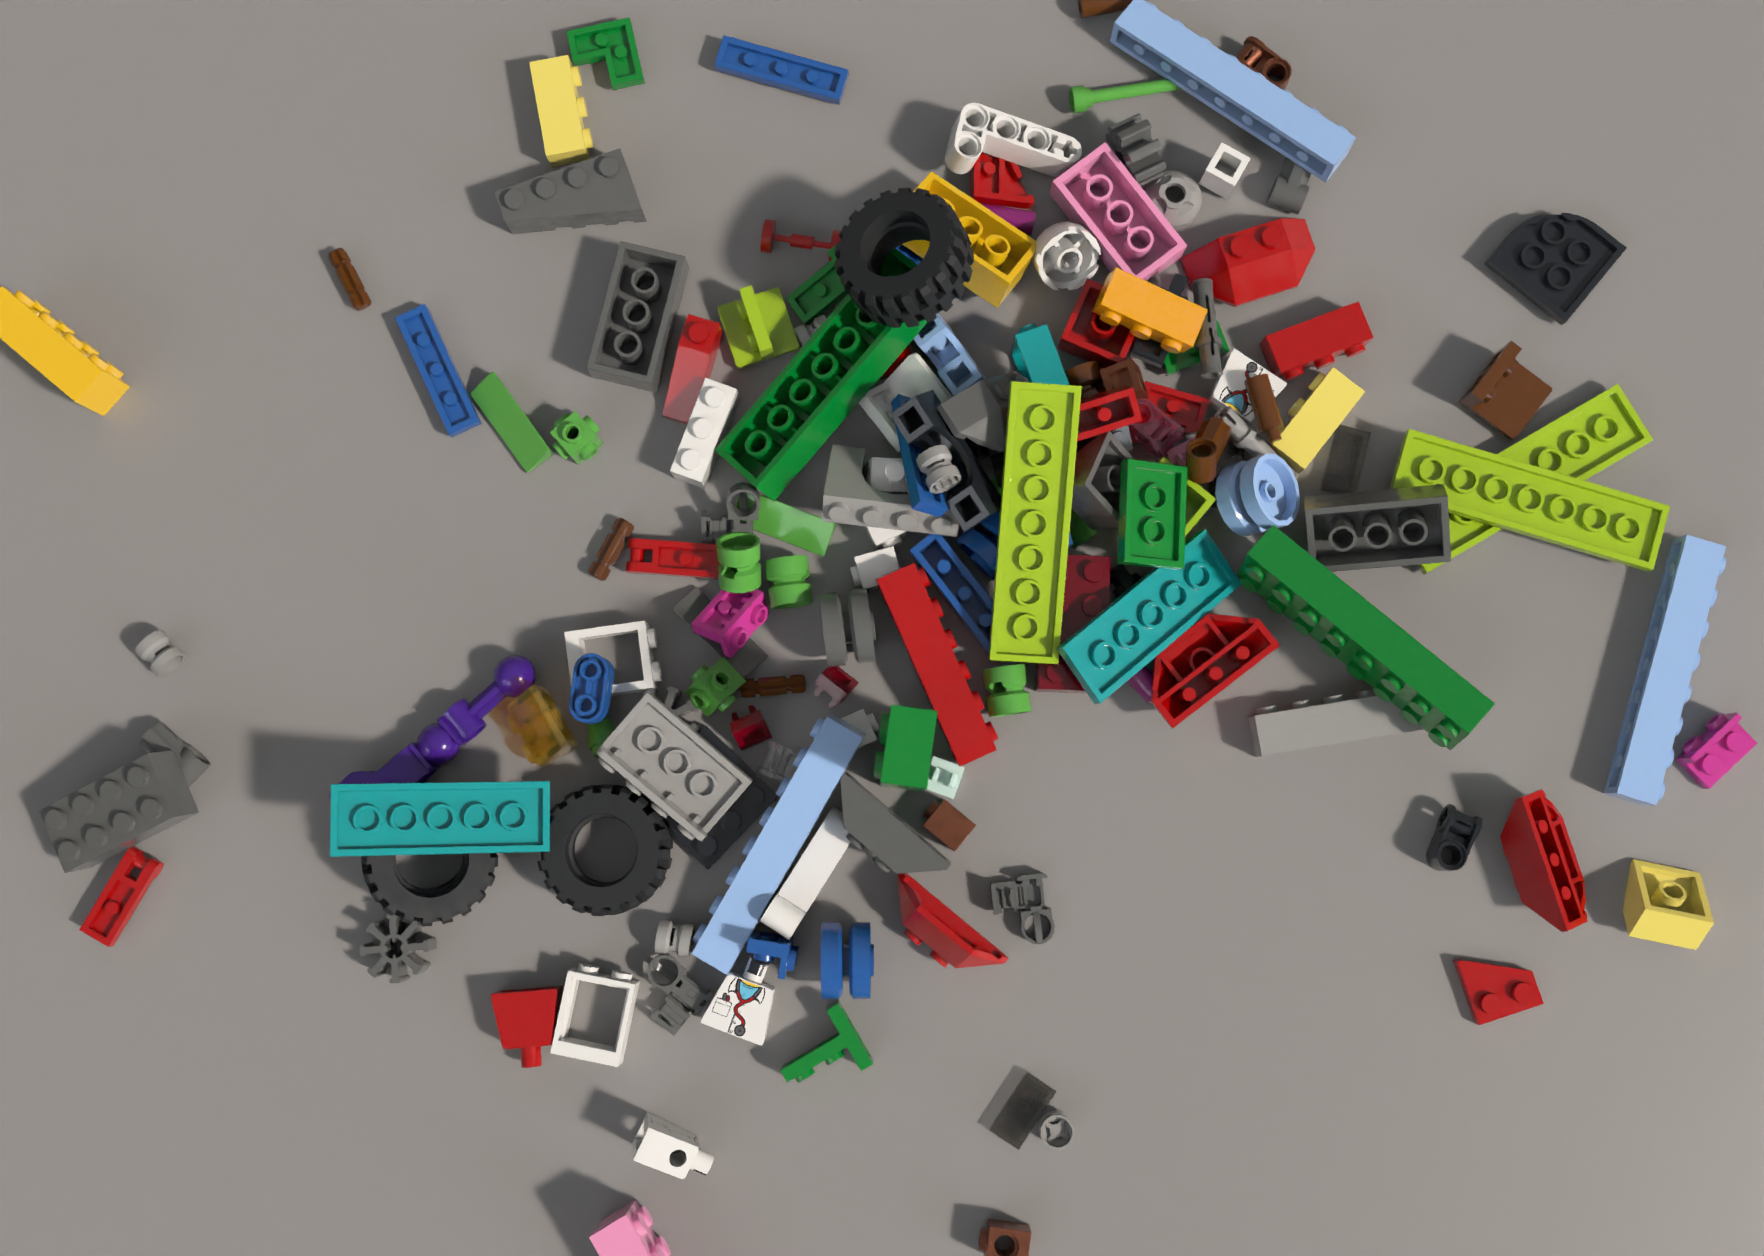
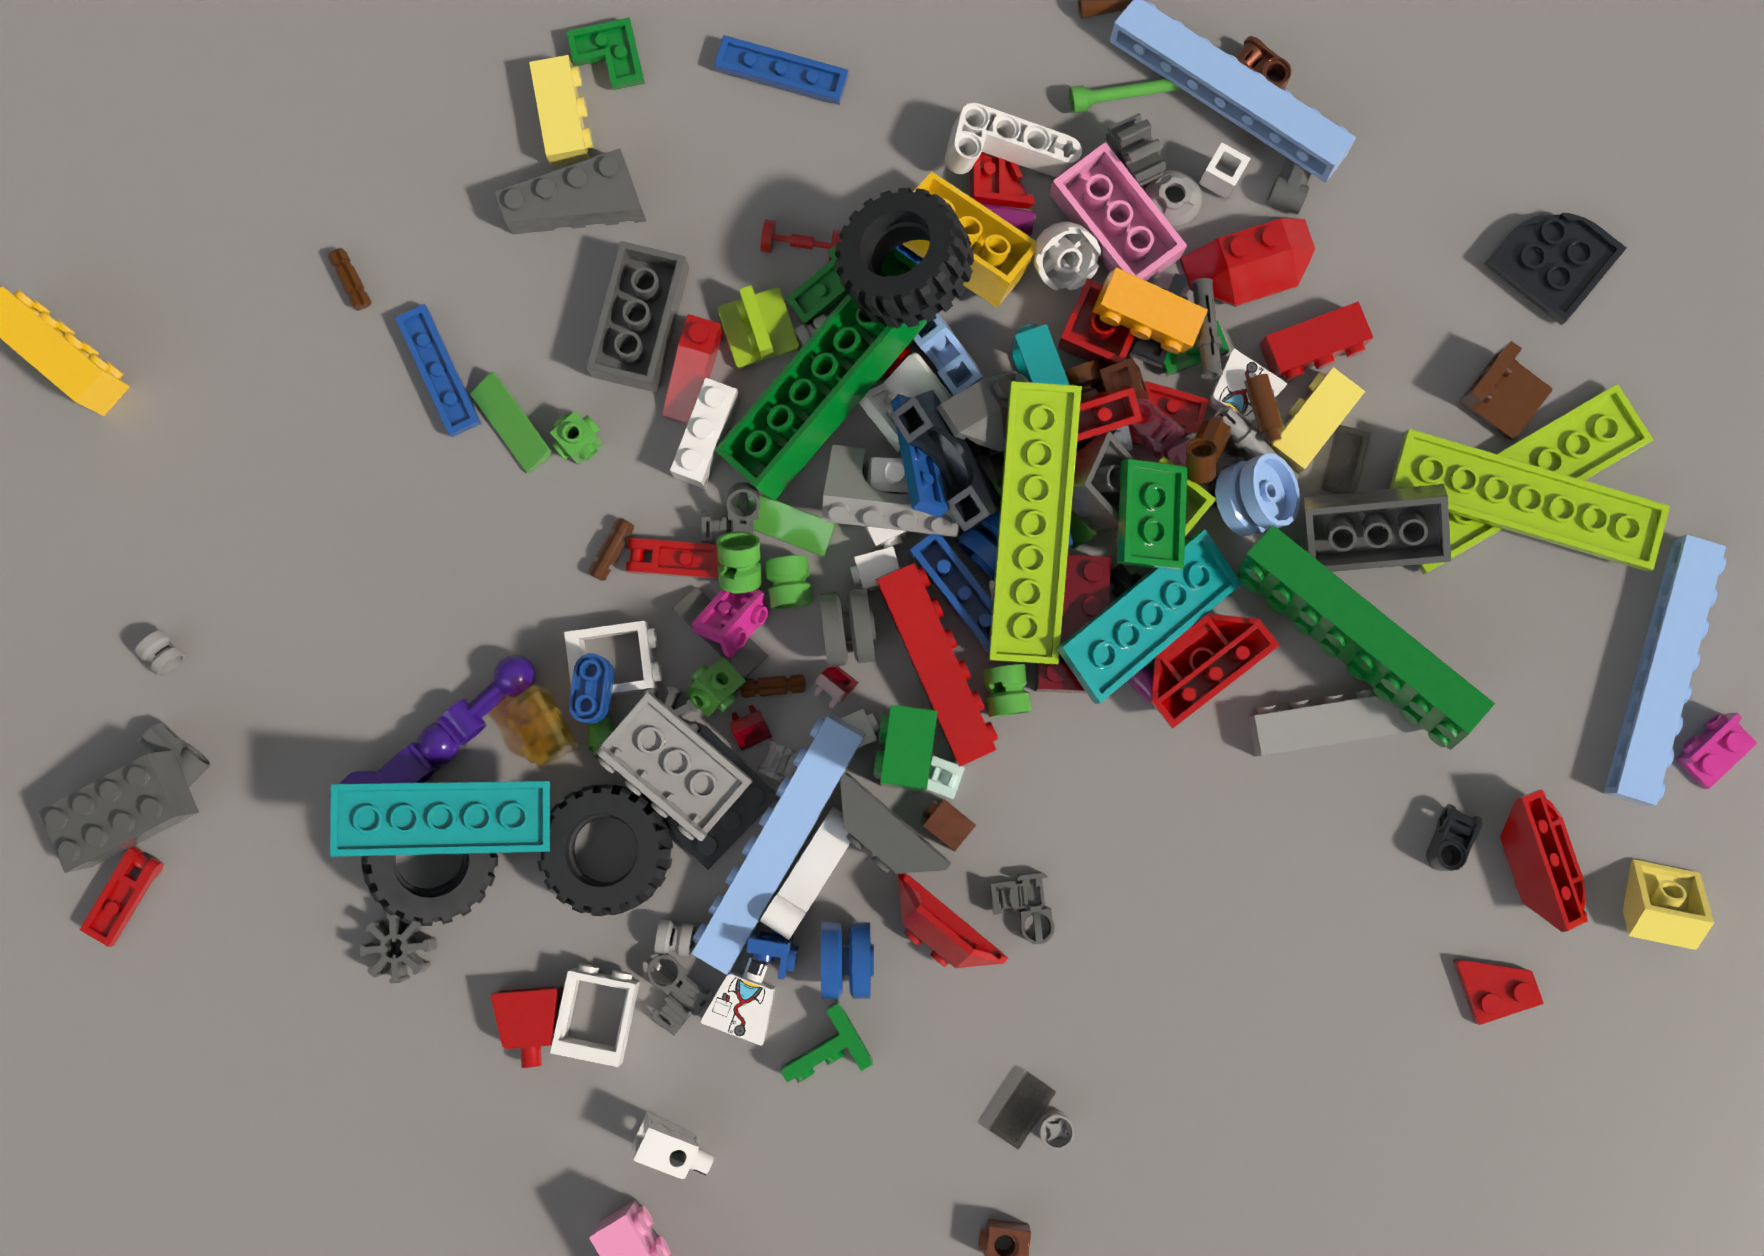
light grey wheel [916,445,961,494] -> none

